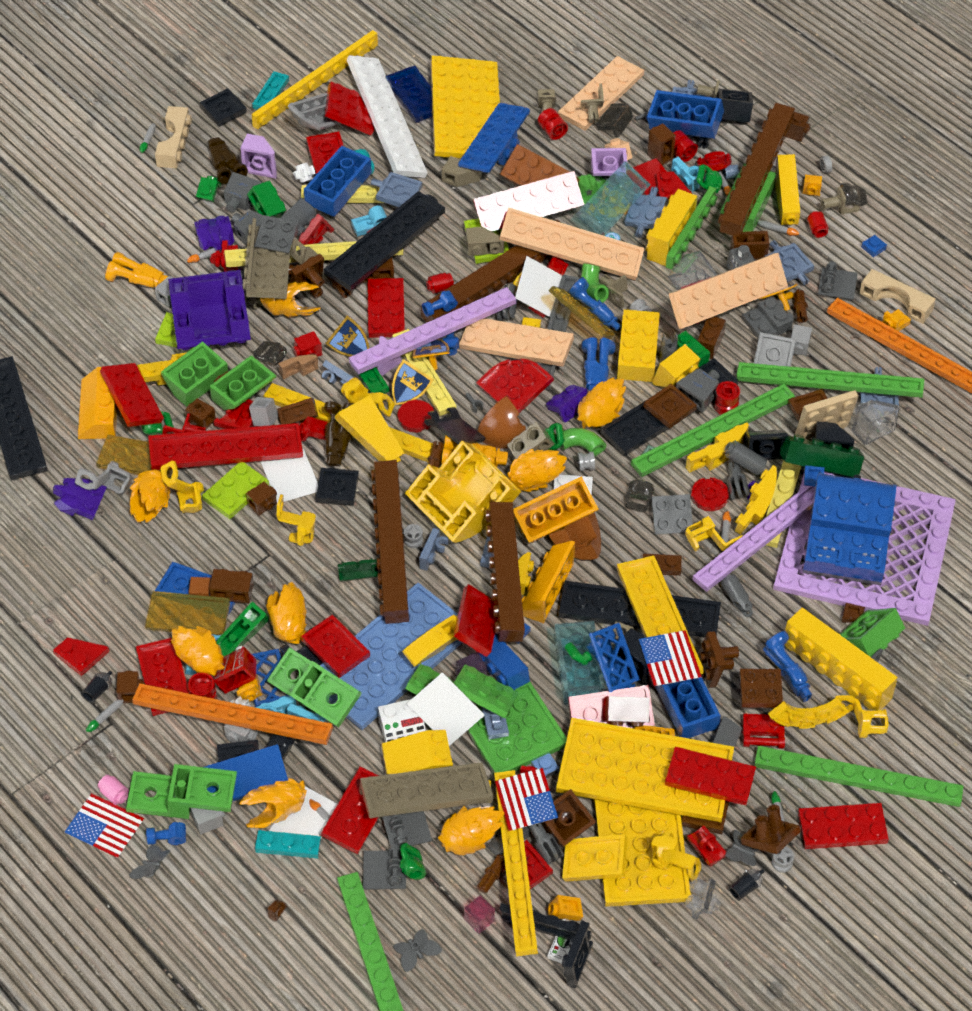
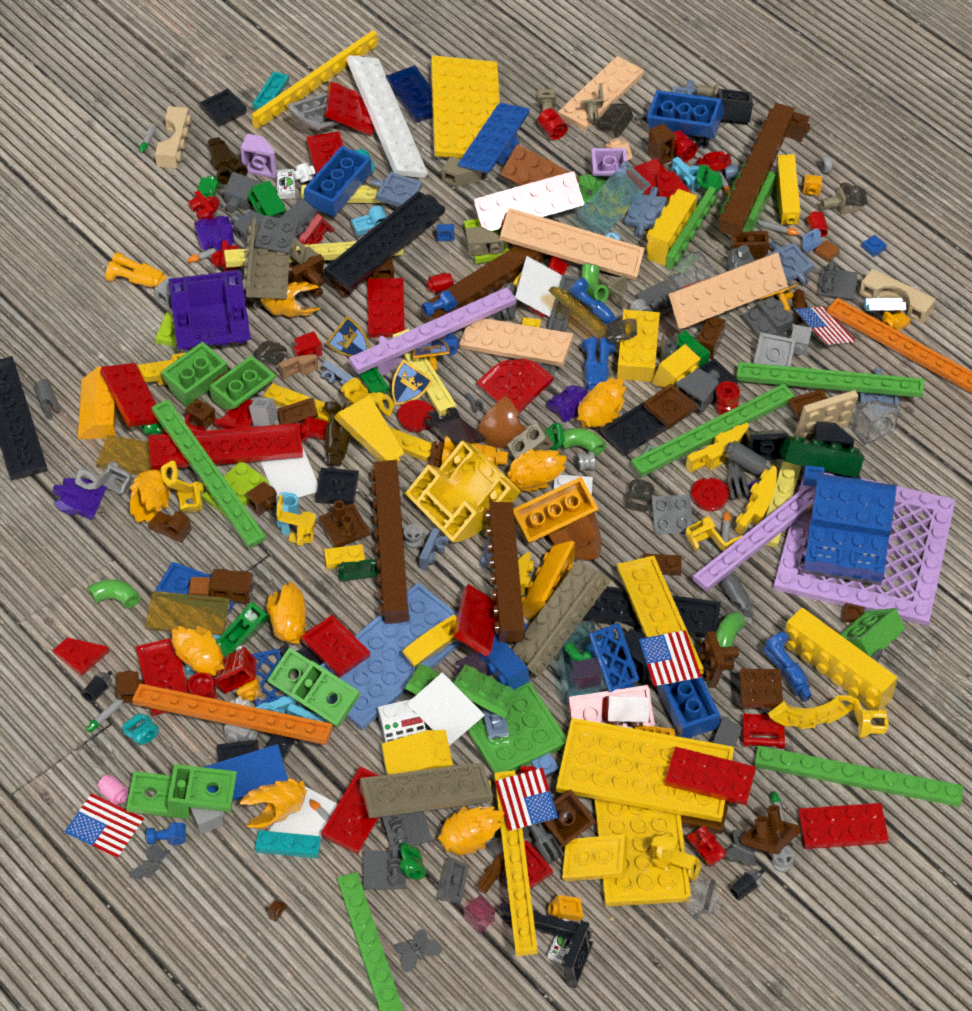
none -> dark grey piece [34,379,61,420]
none -> bright green cylinder [87,579,141,609]
none -> teal piece [122,713,159,745]
none -> reddish brown plate [148,511,192,543]
none -> bright green plate [152,399,266,549]
none -> red hips [188,190,220,220]
none -> white tile [277,169,295,199]
none -> medium azure plate [277,492,300,535]
none -> reddish brown plate [319,500,370,548]
none -> yellow plate [324,544,365,569]
none -> blue tile [436,224,454,241]
none -> dark grey slope [436,857,469,904]
none -> dark tan bracket [512,559,611,677]
none -> clear purple brick [569,657,601,690]
none -> clear smoke piece [607,319,637,343]
none -> dark grey hinge [636,280,677,317]
none -> bright green cylinder [716,612,746,647]
none -> sticker [795,306,856,345]
none -> medium blue plate [803,228,821,252]
none -> dark orange tile [815,240,840,262]
none -> slope [863,298,906,311]

